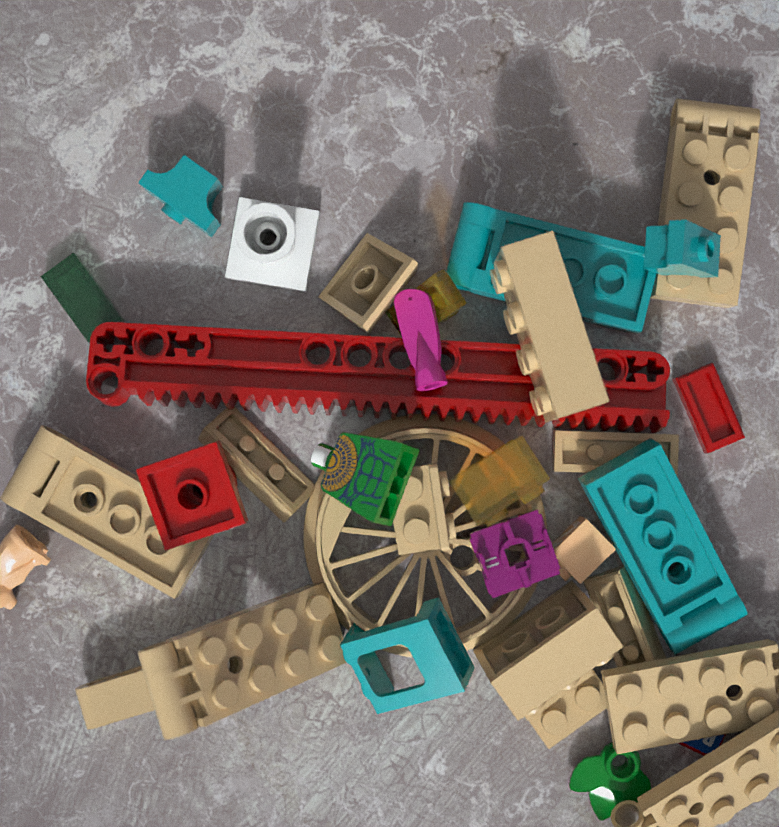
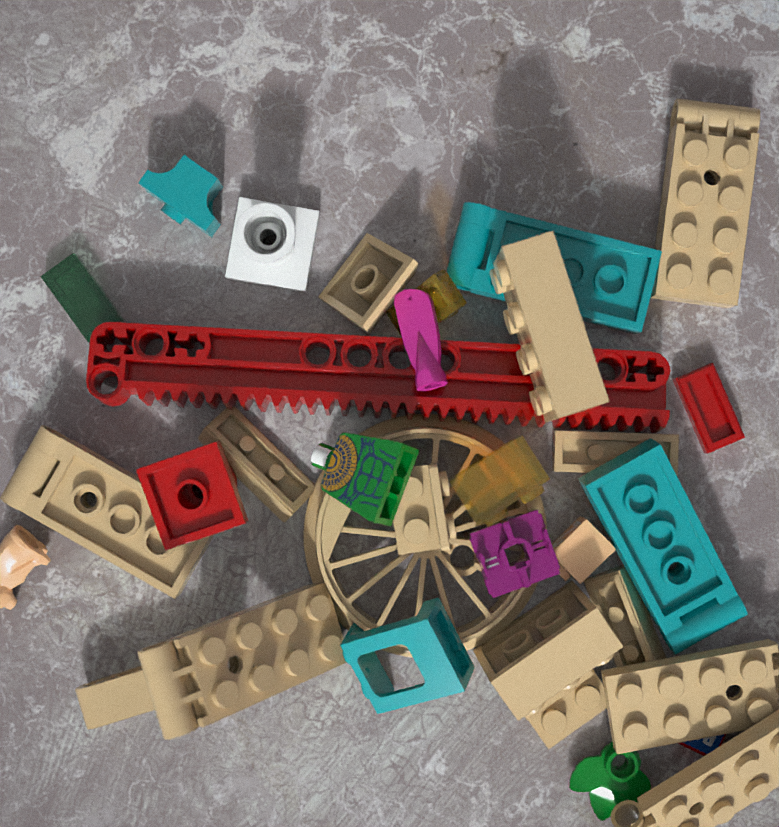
teal brick [644,220,721,278] -> none

